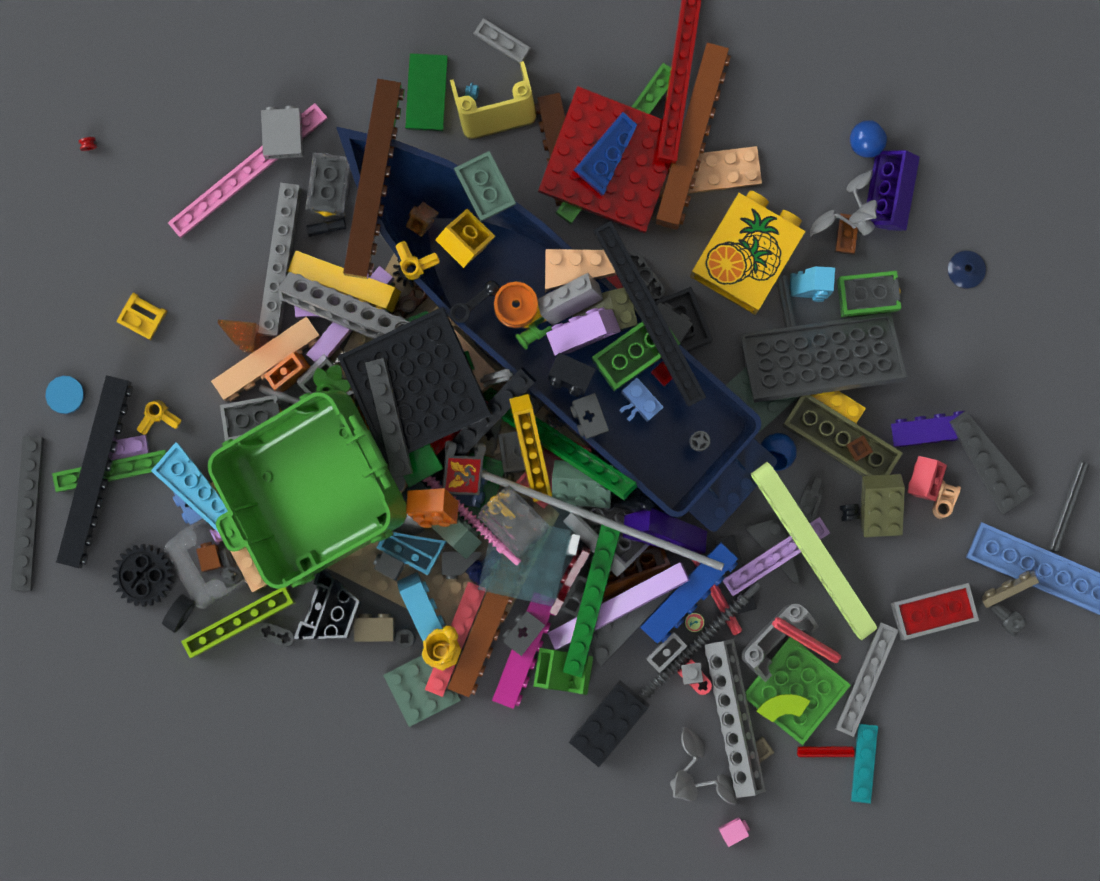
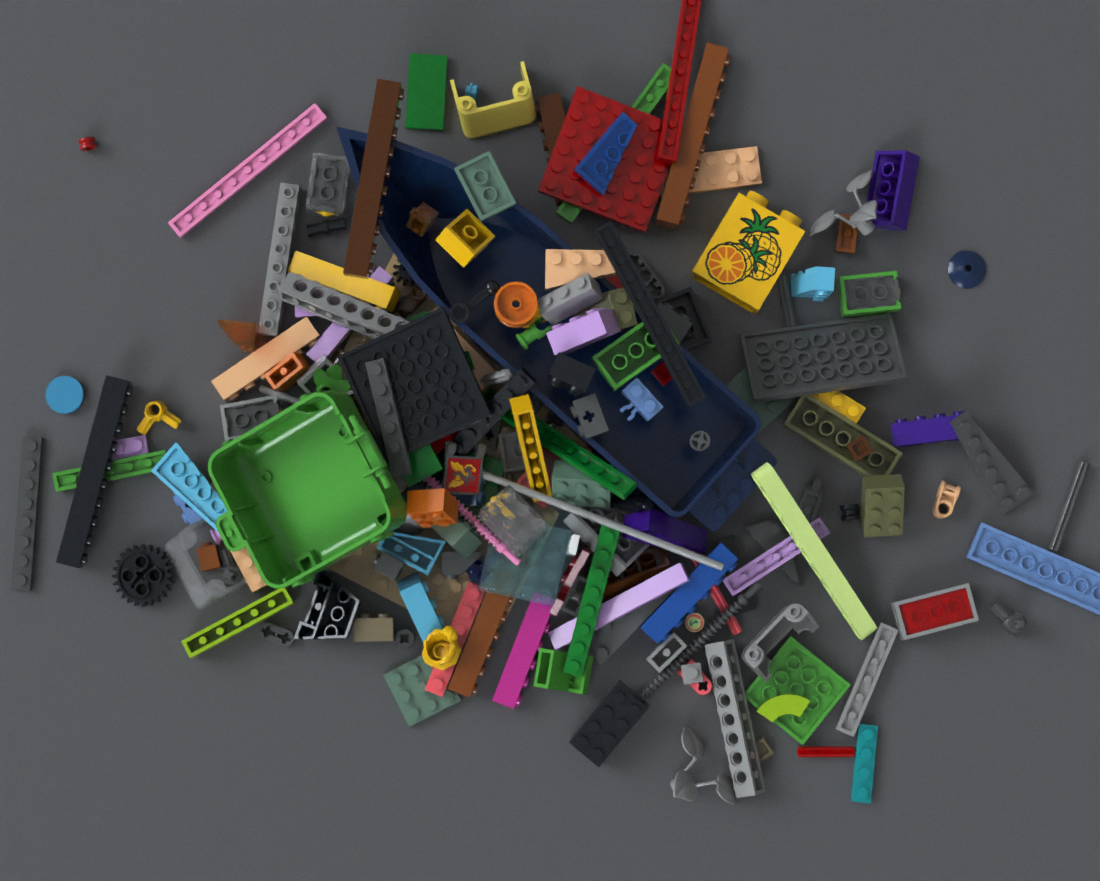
yellow plate [116,292,167,341] -> none
black tyre [162,594,195,633] -> none
light grey brick [261,106,303,159] -> none
yellow axle [396,241,440,280] -> none
light grey tile [473,18,531,64] -> none
dark grey brick [502,611,545,656] -> none
bright pink brick [718,817,750,847] -> none
blue helmet [761,433,797,471] -> none
coral axle [772,617,841,663] -> none
blue helmet [849,120,887,158] -> none
coral brick [907,456,947,501] -> none
dark tan plate [982,571,1039,608] -> none

